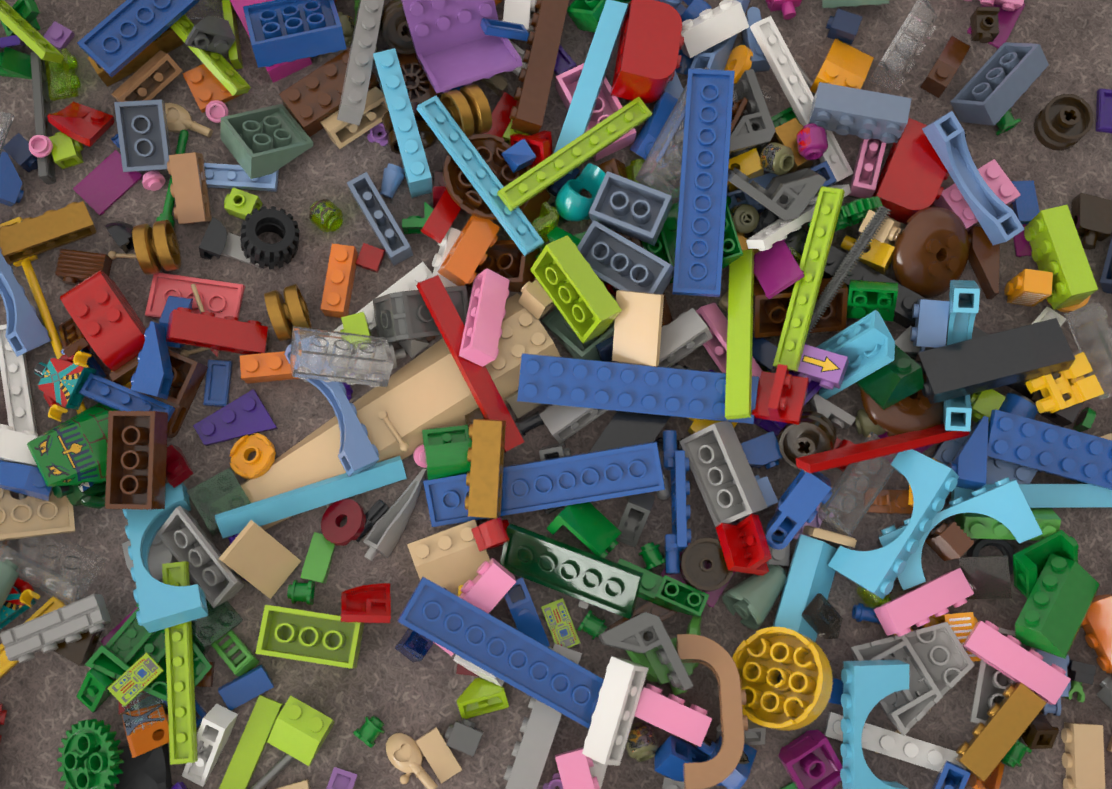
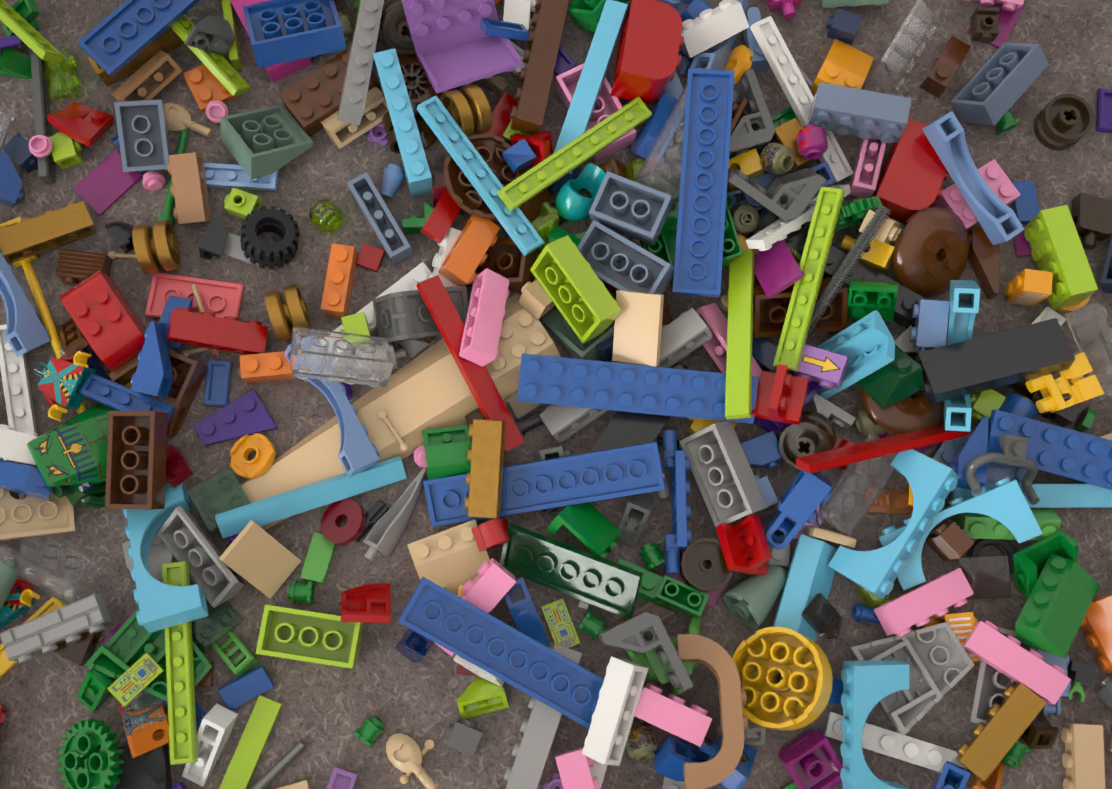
medium lavender plate [43,21,75,52] -> none
lime slope [267,695,335,766] -> none
tan tile [416,727,462,784] -> none
none -> dark grey piece [965,435,1040,505]

